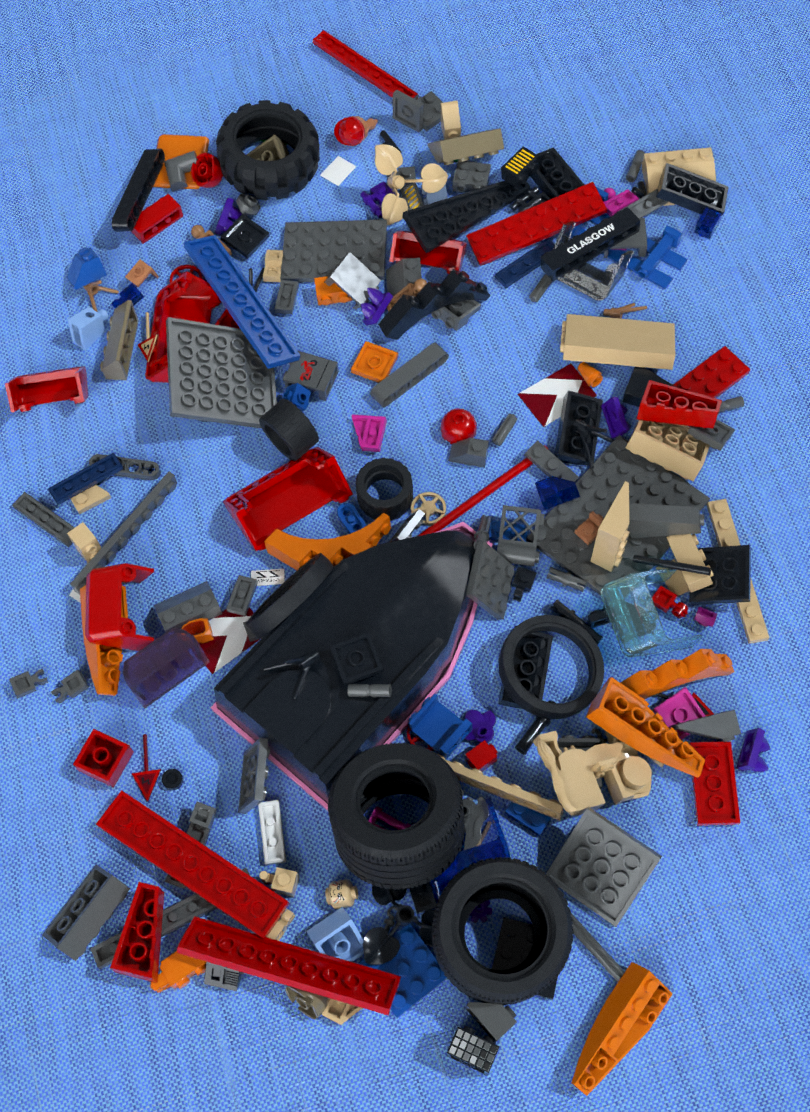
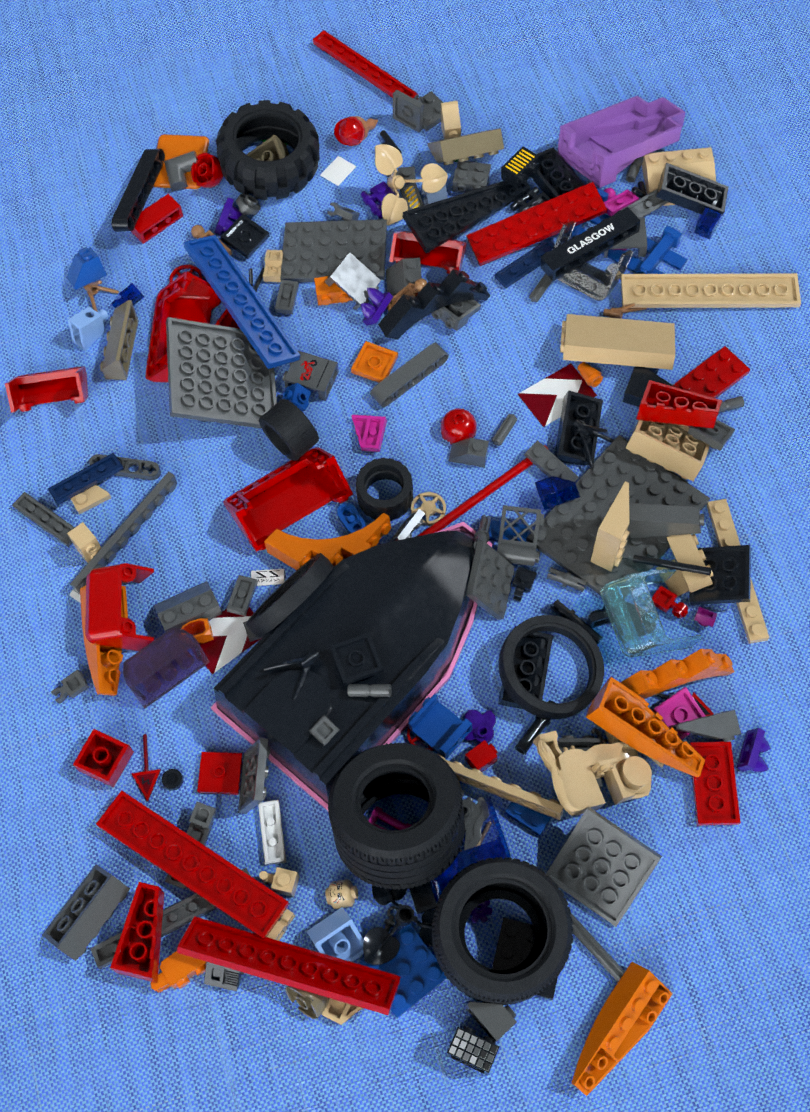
dark grey plate [9,669,48,699] -> none
nougat bracket [125,259,159,287] -> none
tan piece [138,312,158,362] -> none
nougat bracket [575,511,604,545] -> none
dark purple tile [601,397,631,438] -> none
none -> red plate [197,752,243,795]
none -> dark grey tile [309,715,339,746]
none -> dark grey plate [327,202,360,221]
none -> medium lavender panel [558,96,685,188]
none -> tan plate [620,273,801,308]

